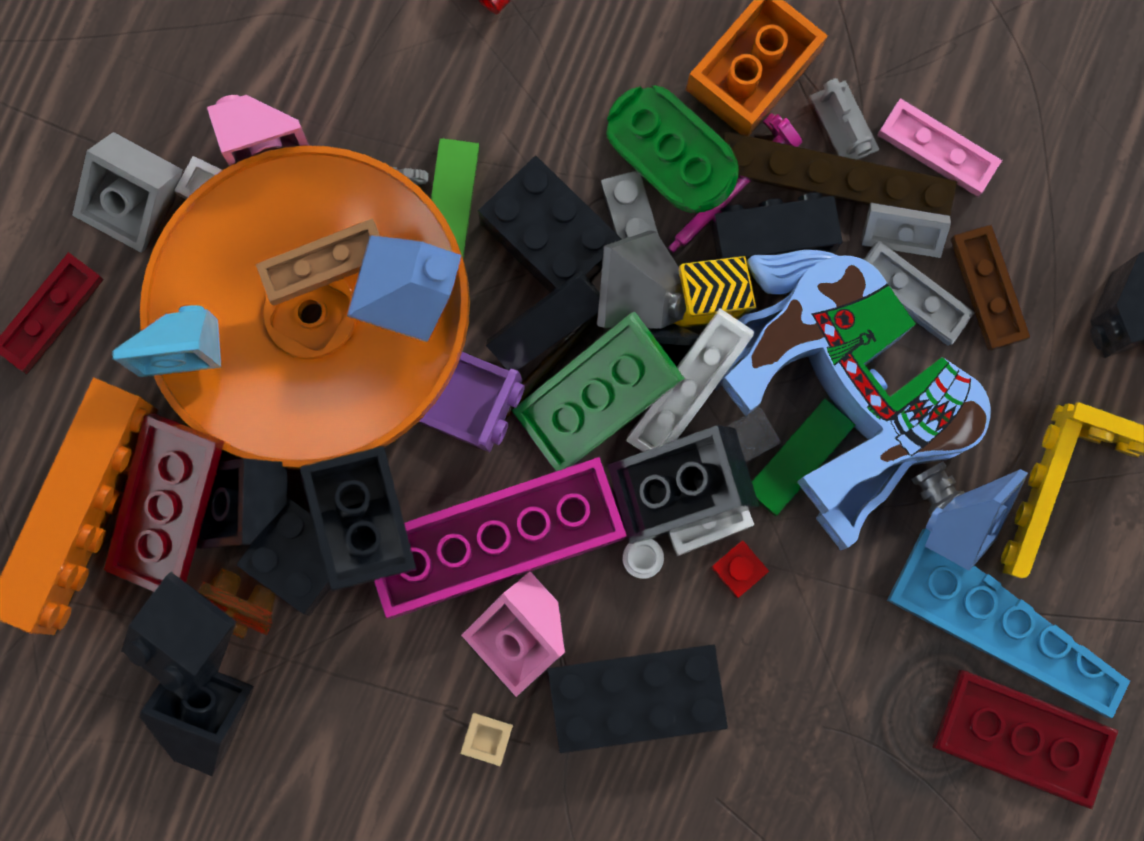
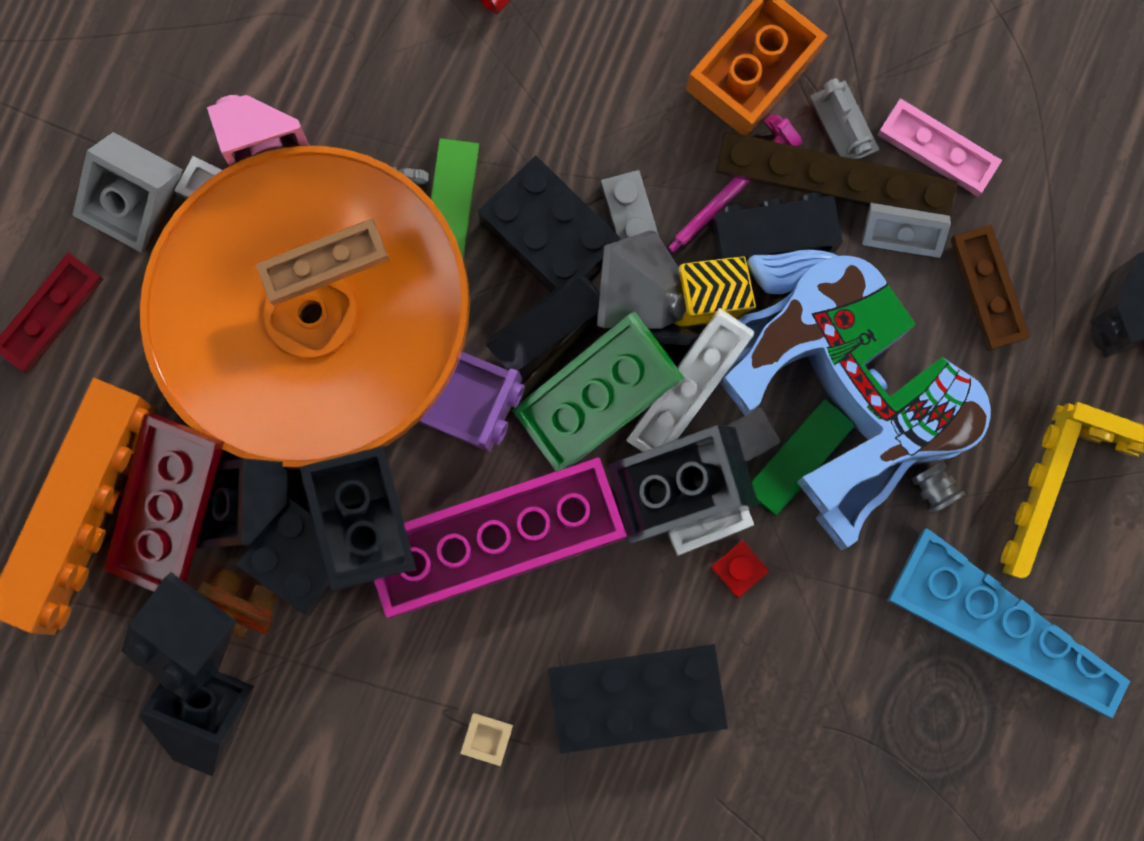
medium azure slope [113,305,221,377] -> none
medium blue slope [347,235,461,342] -> none
bright pink slope [461,571,565,697] -> none
green tile [607,85,739,213] -> none
white plate [623,539,664,579] -> none
light grey tile [864,241,975,346] -> none
medium blue slope [925,469,1028,571] -> none
dark red tile [932,670,1119,809] -> none

